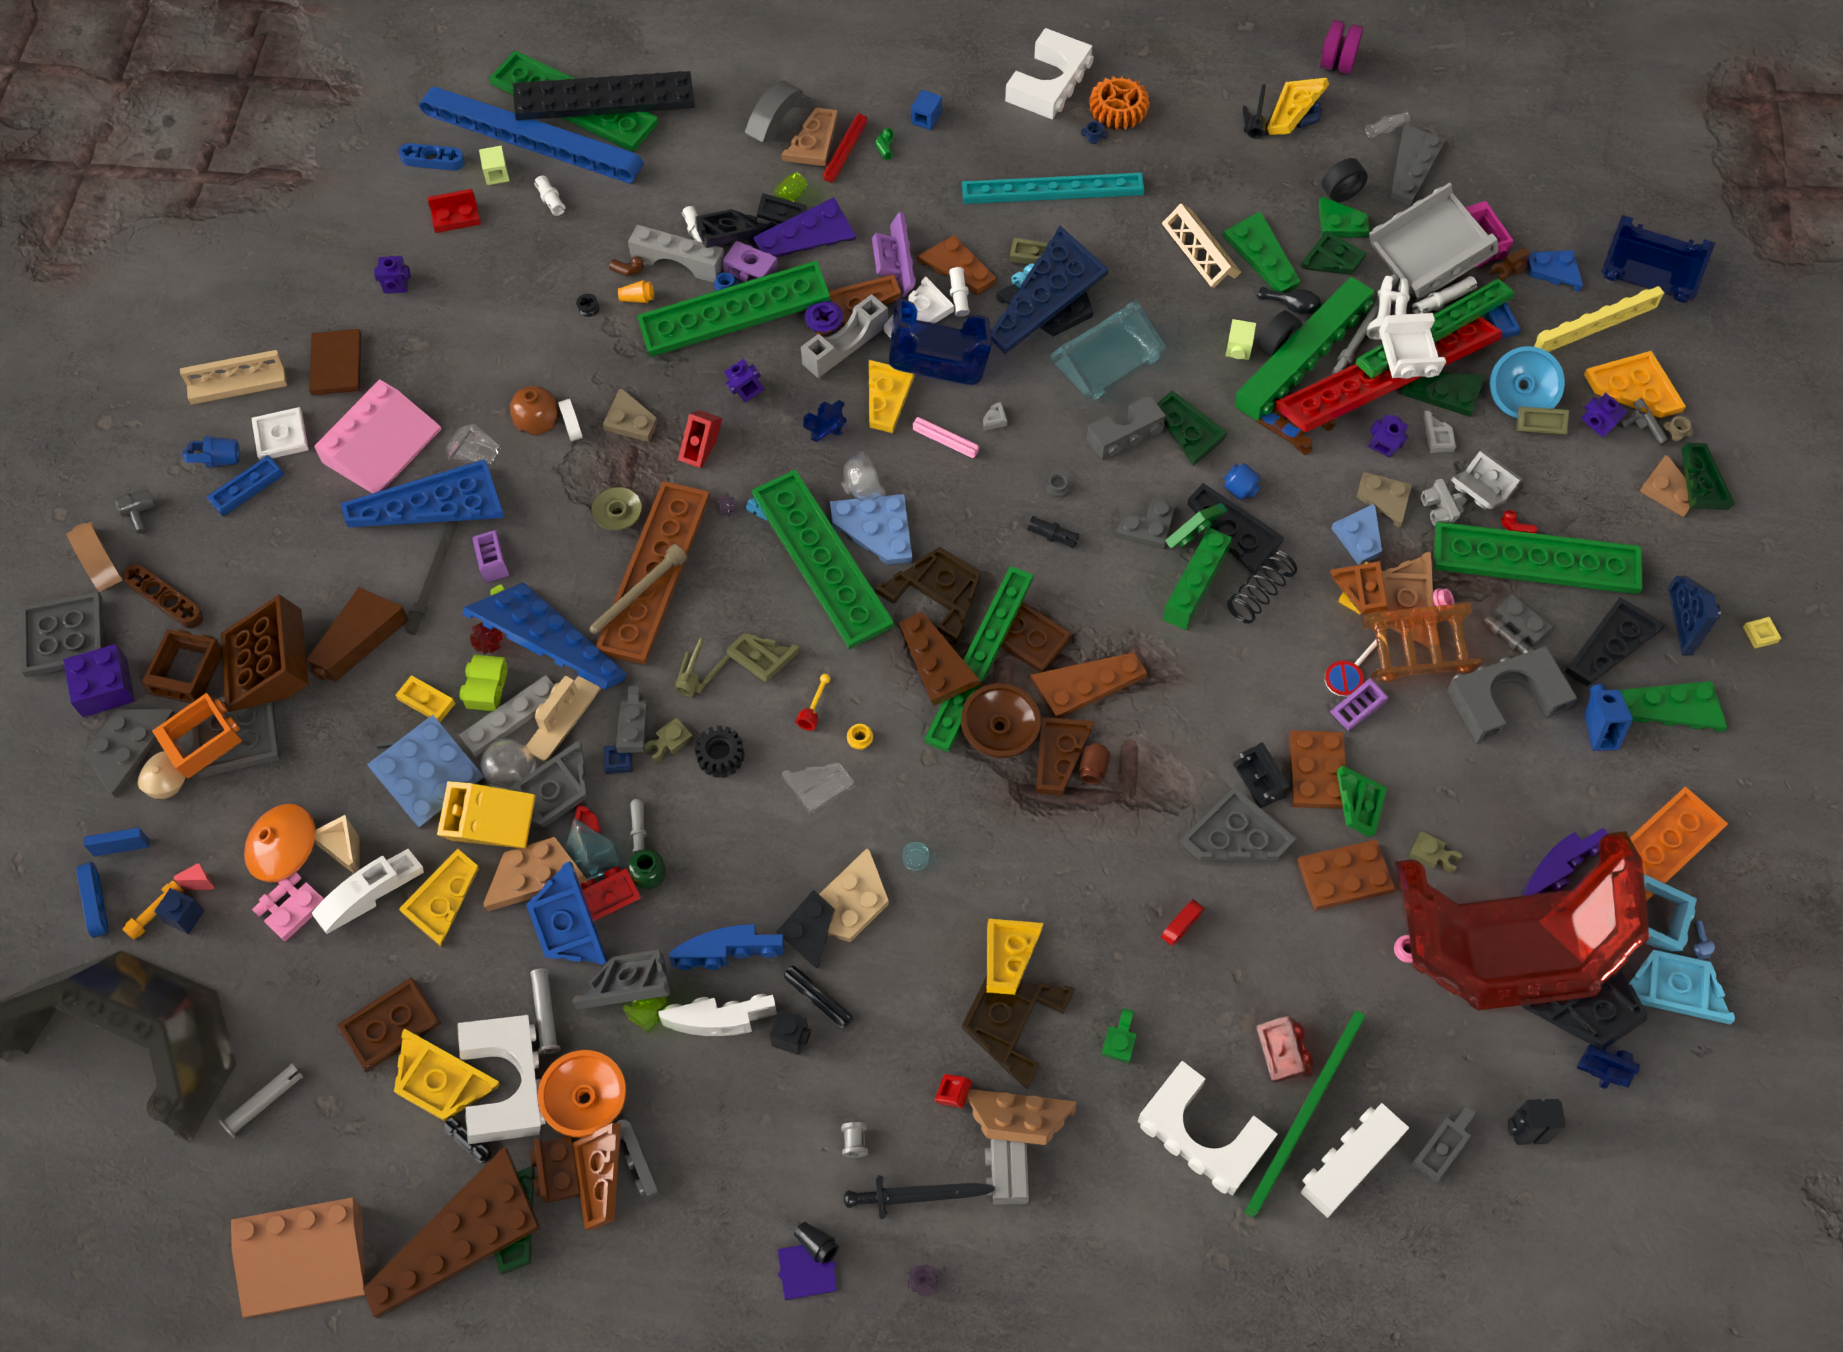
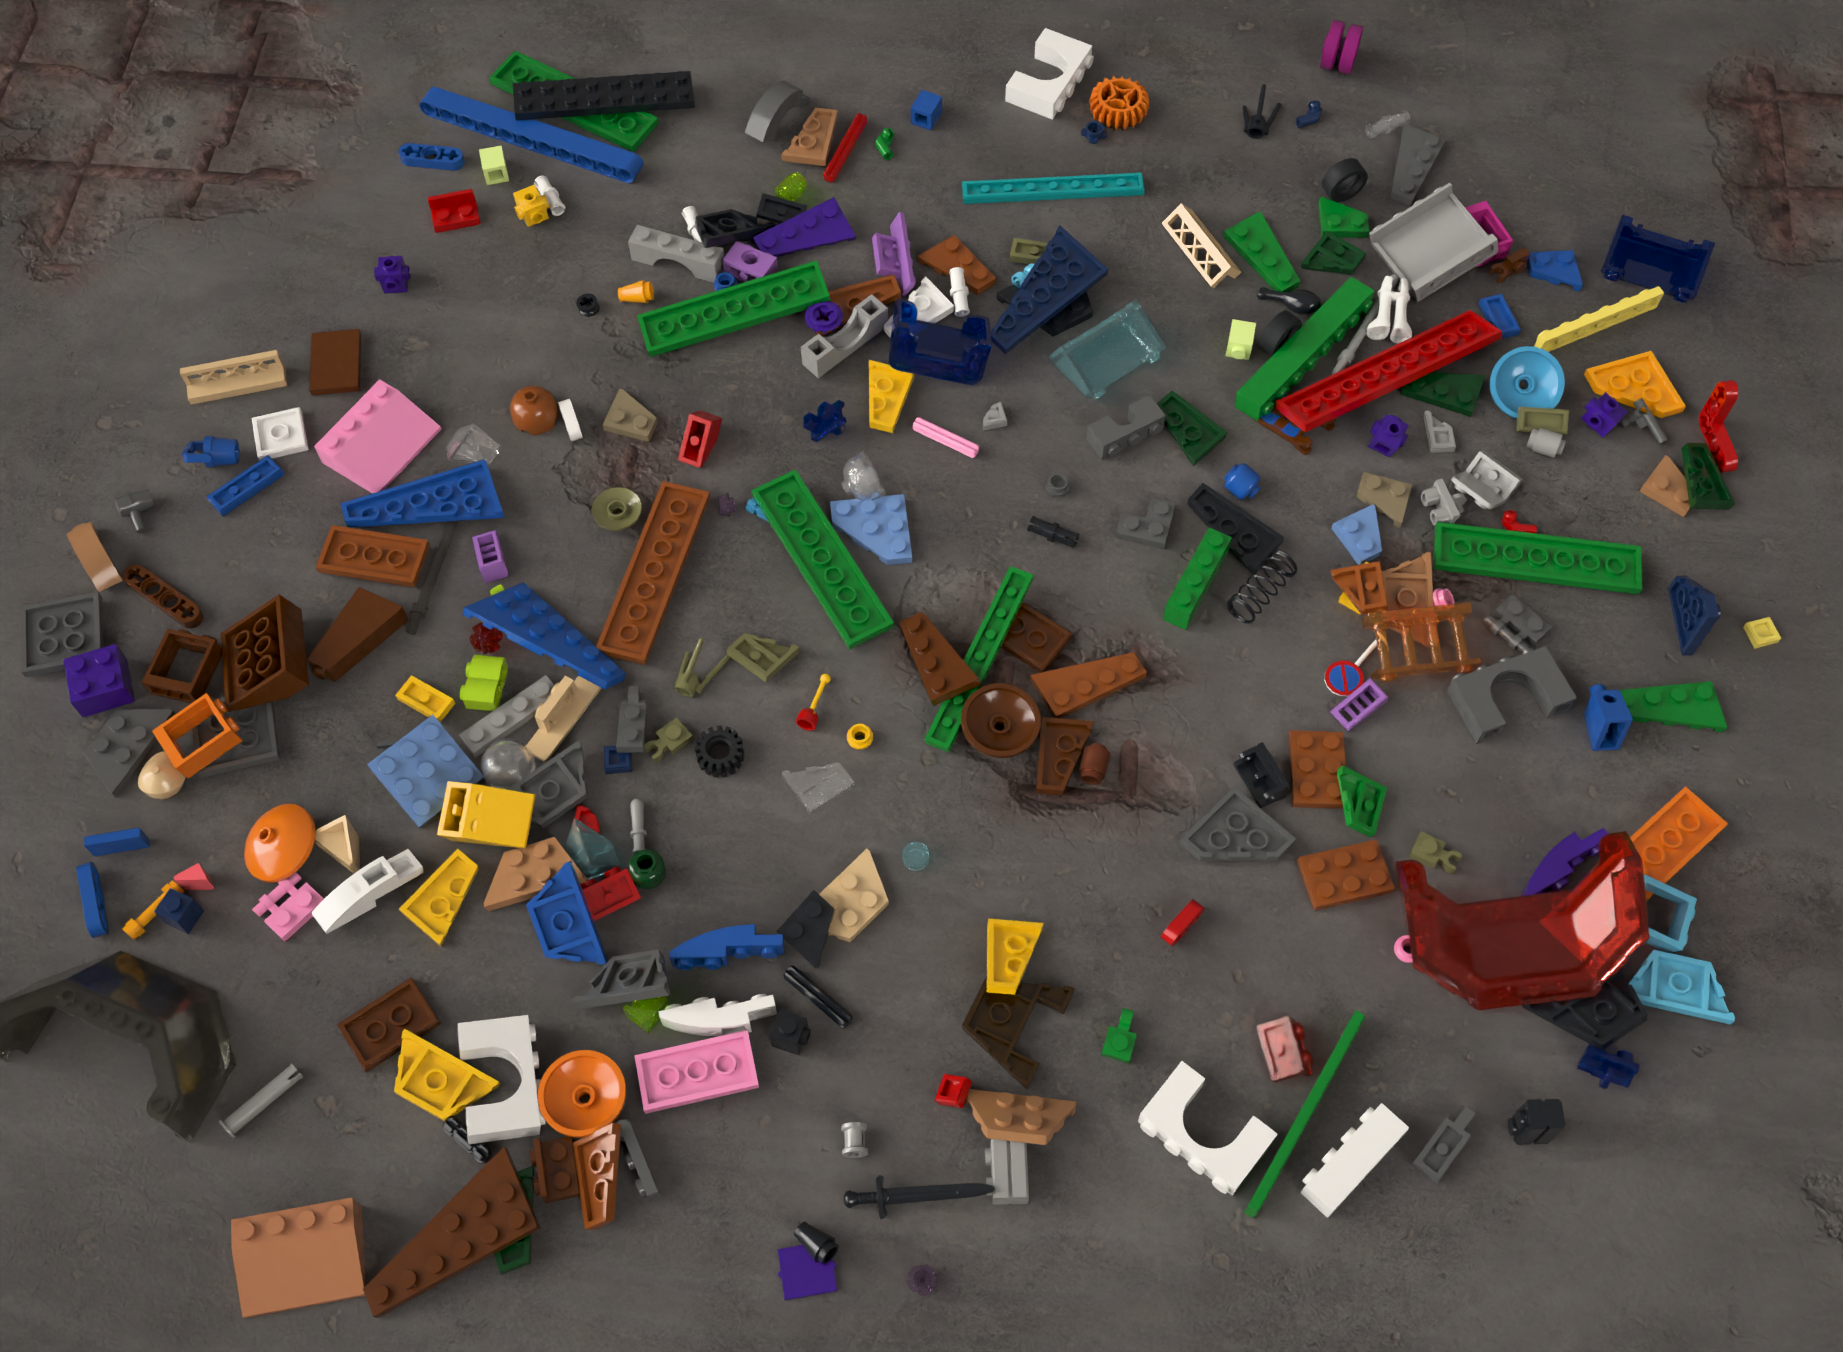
light grey pin [530,968,561,1056] -> none
dark tan piece [590,544,688,634] -> none
reddish brown arm [609,256,645,276] -> none
dark purple brick [724,358,765,403] -> none
dark brown wing [875,547,981,643] -> none
green wing [1165,503,1228,548] -> none
yellow wing [1267,78,1330,135] -> none
green tile [1356,278,1515,378] -> none
white panel [1379,313,1446,379] -> none
white pin [1412,276,1477,314] -> none
black wing [1565,597,1665,687] -> none
dark tan plate [1663,416,1694,442] -> none
medium blue hand [1693,921,1715,960] -> none
none -> dark orange plate [316,525,430,588]
none -> yellow brick [513,185,550,227]
none -> bright pink plate [634,1030,759,1114]
none -> light grey brick [1526,428,1566,458]
none -> red beam [1699,380,1739,473]

